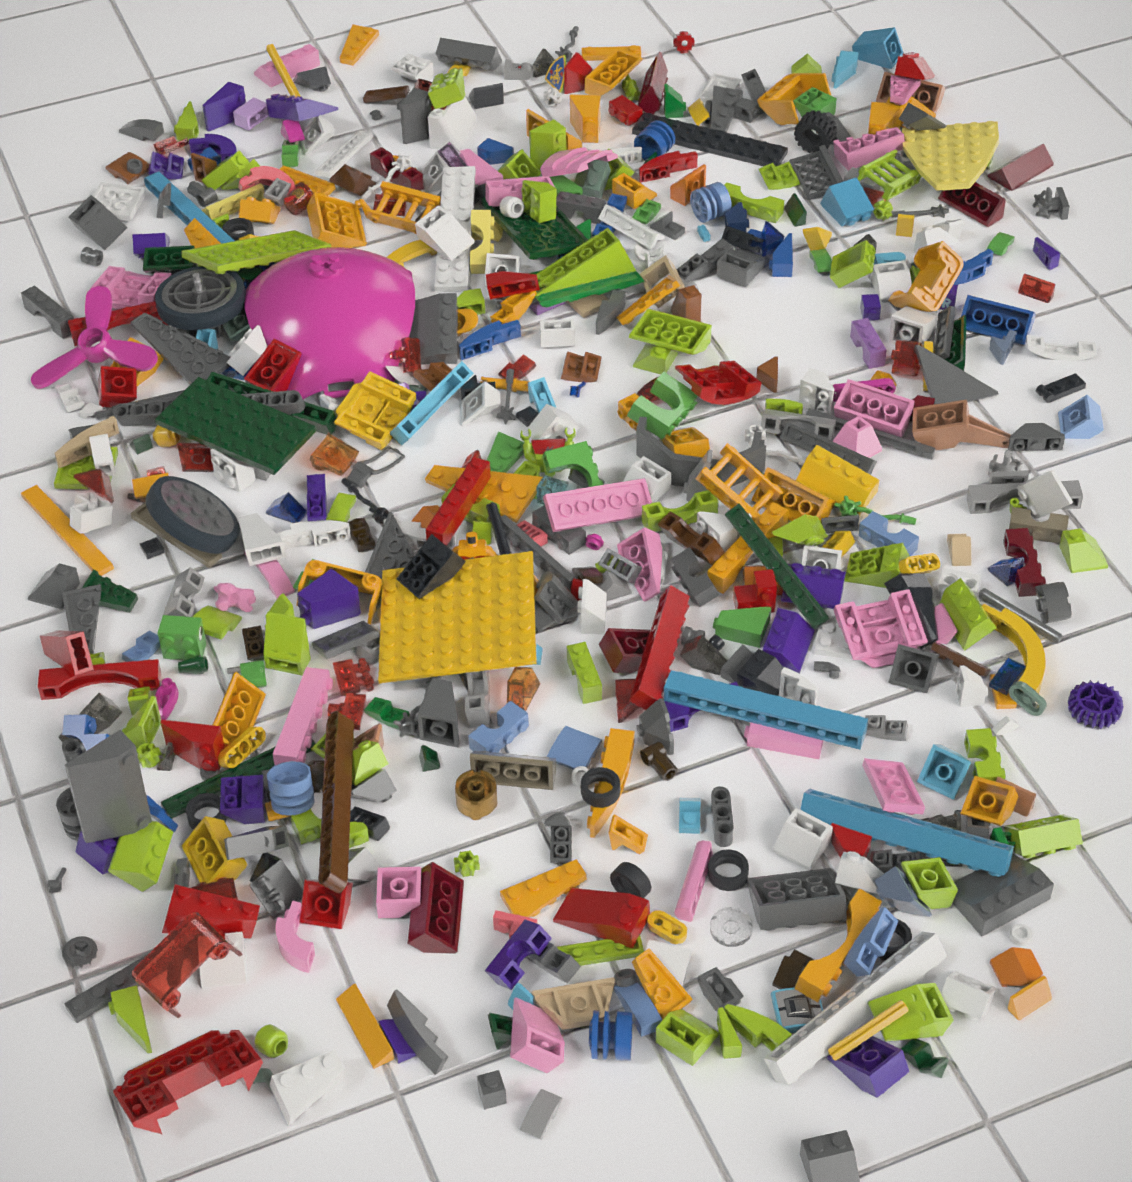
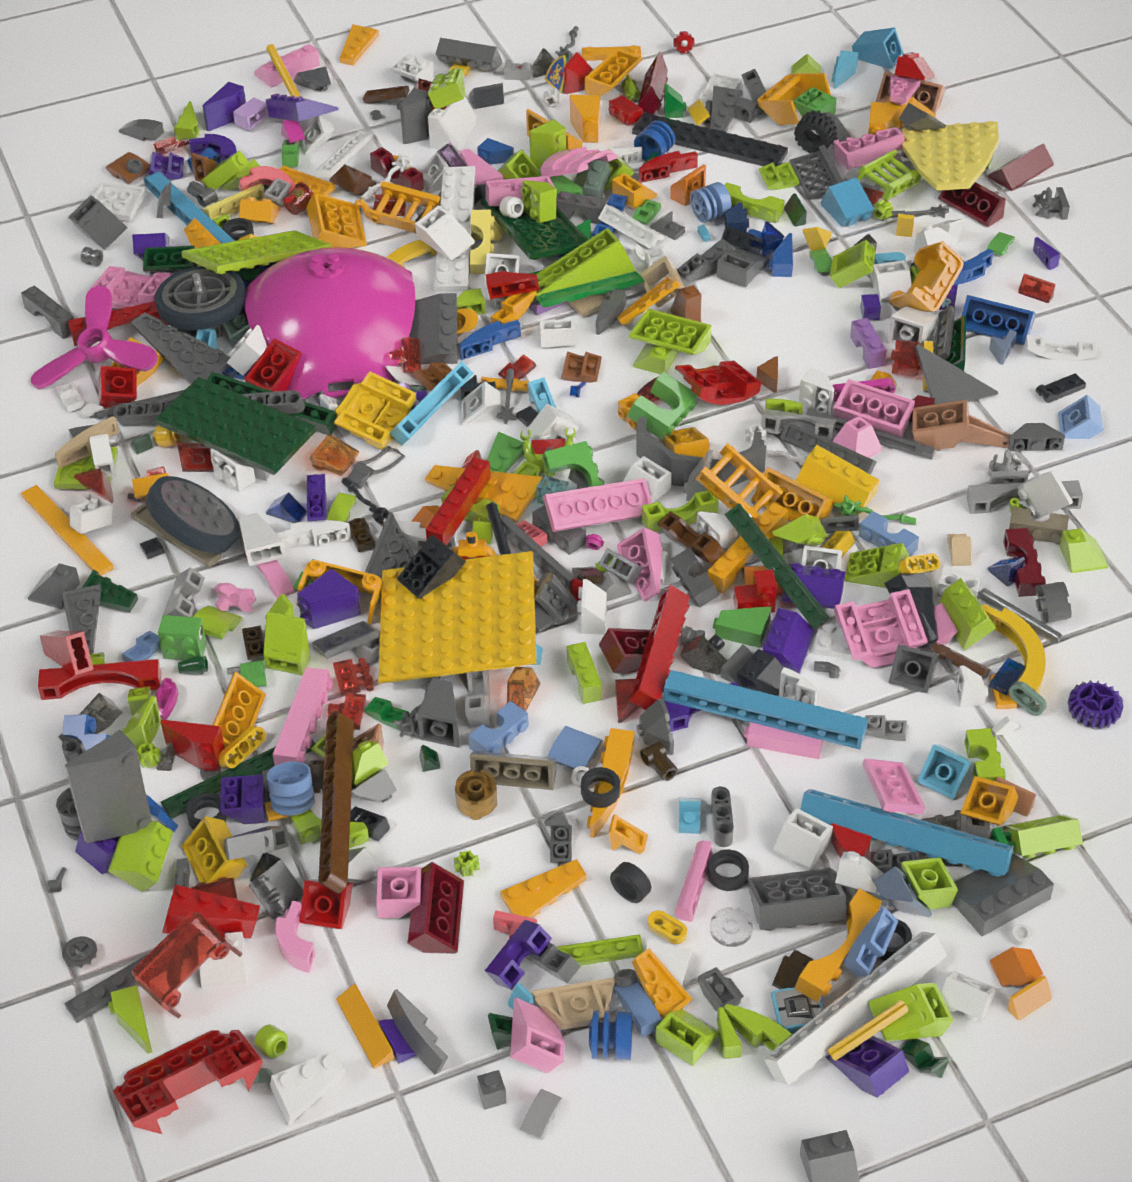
red slope [553,888,650,949] -> none

